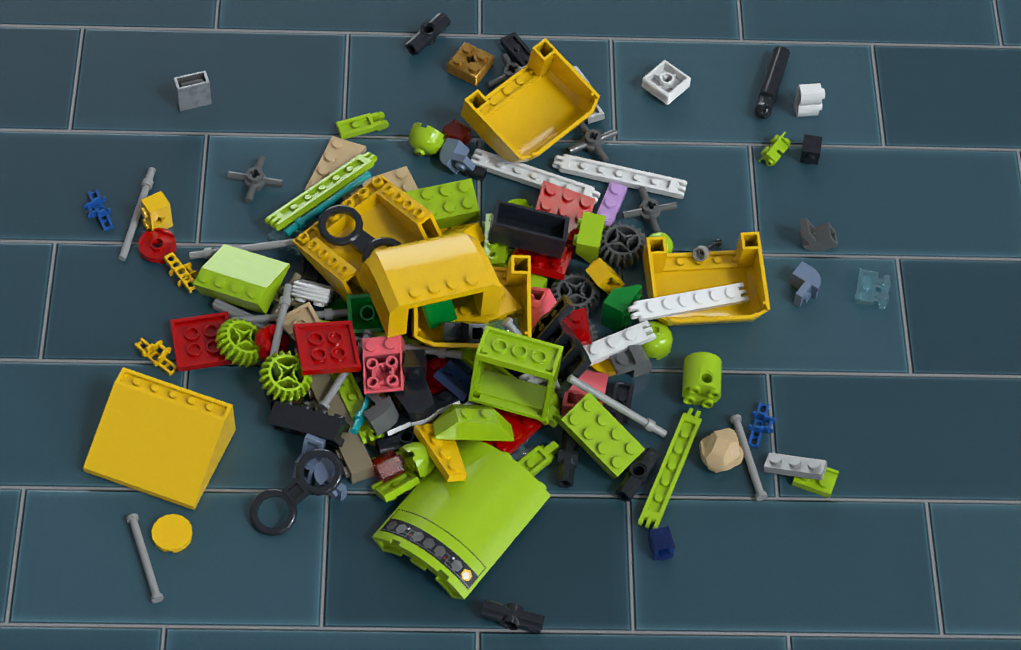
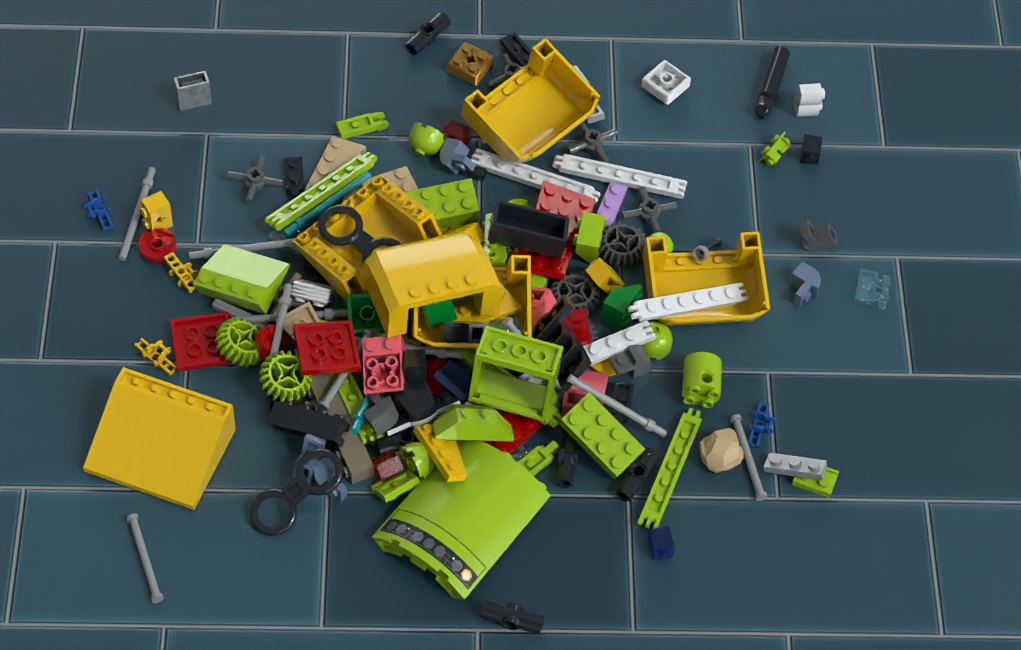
yellow tile [151,514,193,553] -> none
none -> black hinge [284,156,304,200]

